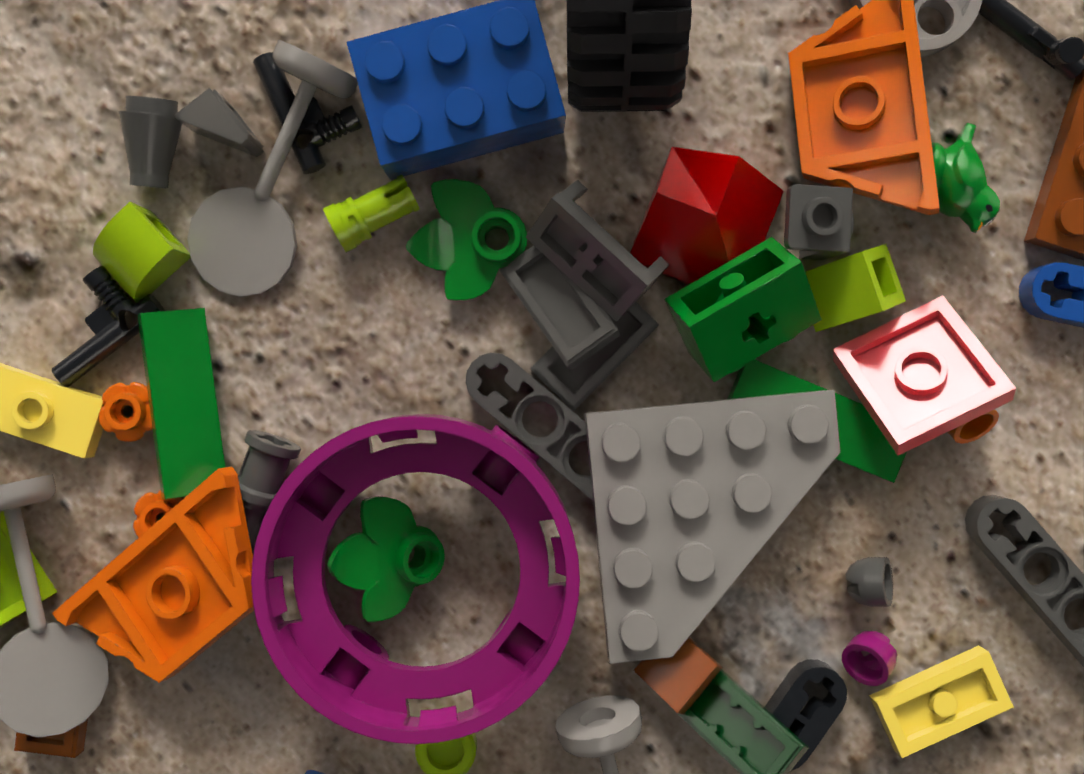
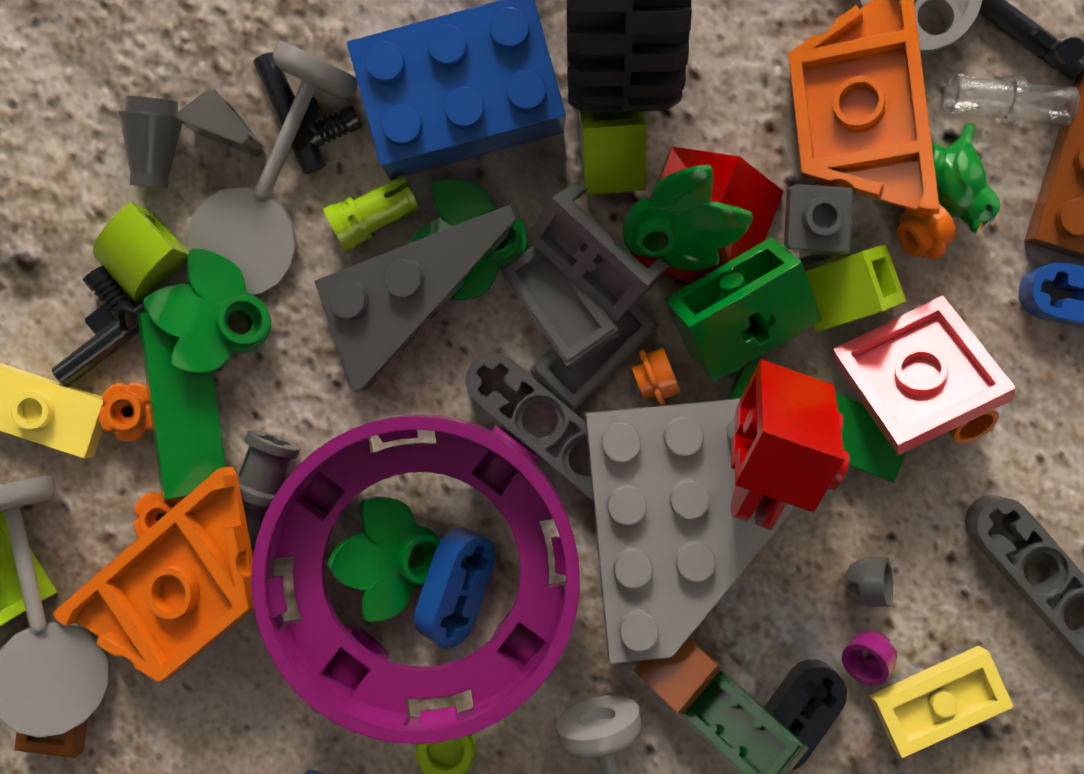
none -> green plate [143,249,271,373]
none -> dark grey wing [314,204,520,392]
none -> blue beam [414,527,496,649]
none -> lime brick [578,110,647,195]
none -> green plate [622,165,753,271]
none -> orange plate [631,348,681,406]
none -> red brick [730,359,849,530]
none -> orange plate [897,204,956,260]
none -> clear pin [942,73,1080,127]

